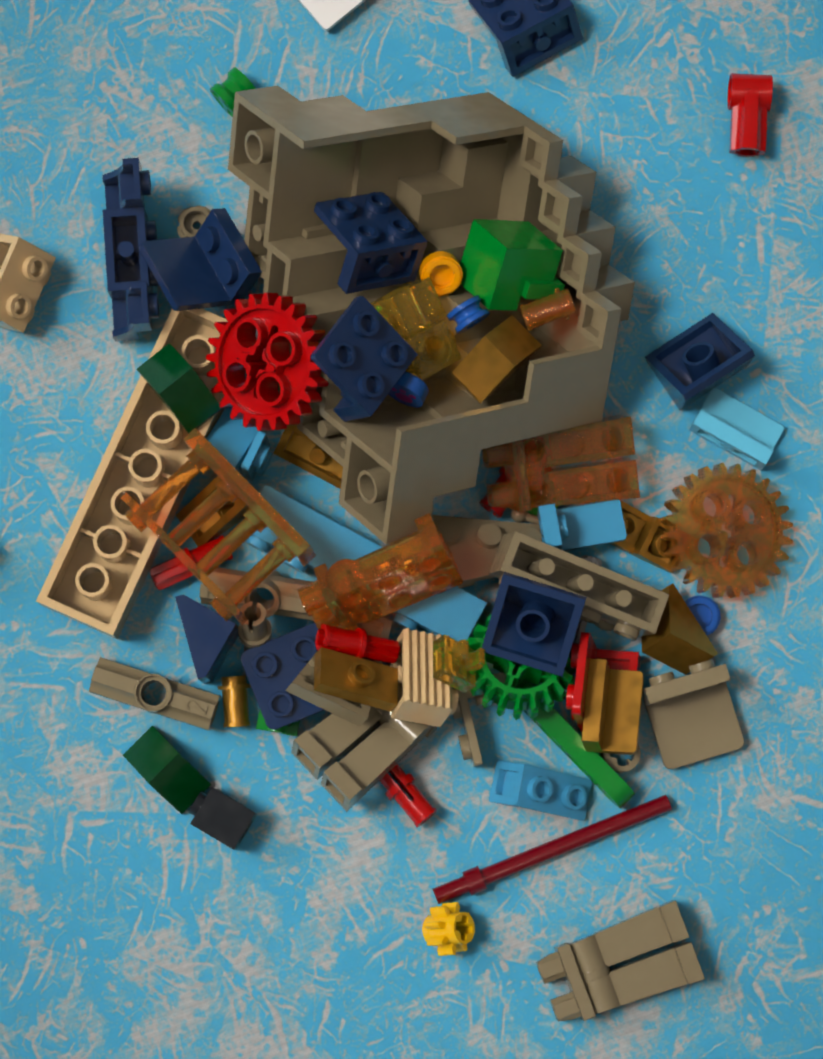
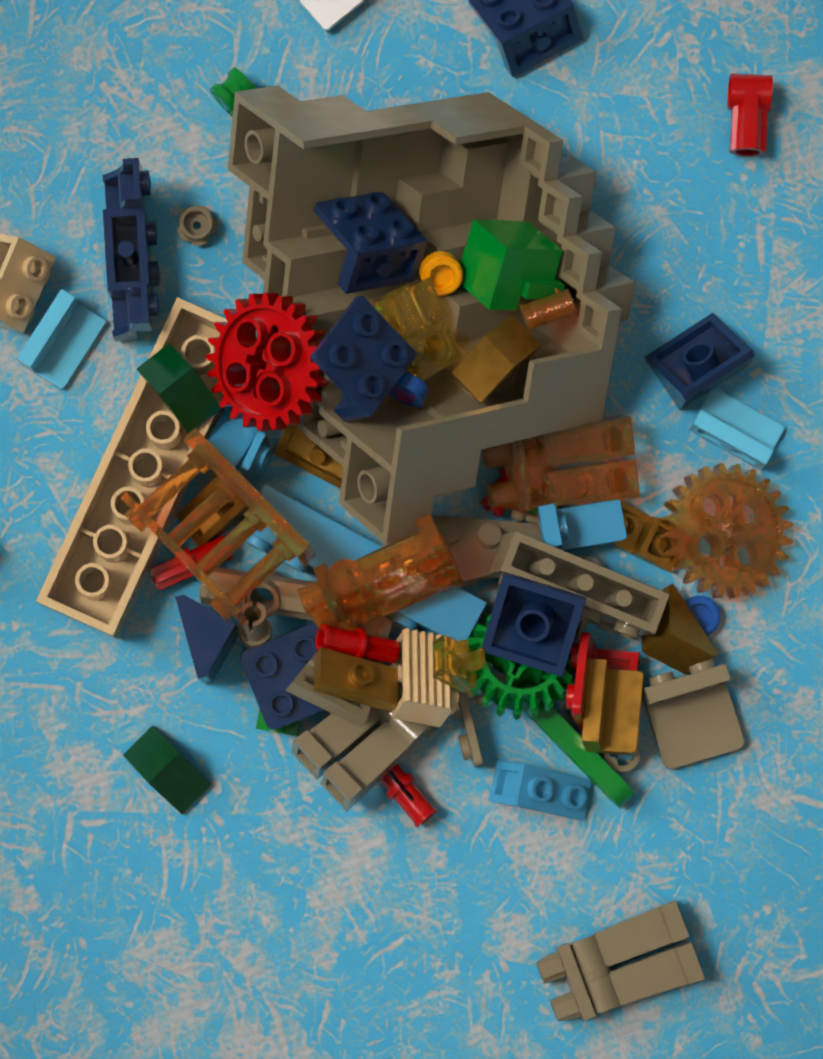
dark tan piece [89,657,221,731] -> none
dark blue bracket [139,208,262,311] -> none
black brick [189,787,257,850] -> none
pearl gold pin [218,675,251,728] -> none
yellow gear [422,902,475,956] -> none
dark red bar [432,795,672,904] -> none
blue bush [447,295,490,334] -> none
none -> medium azure panel [16,289,106,390]

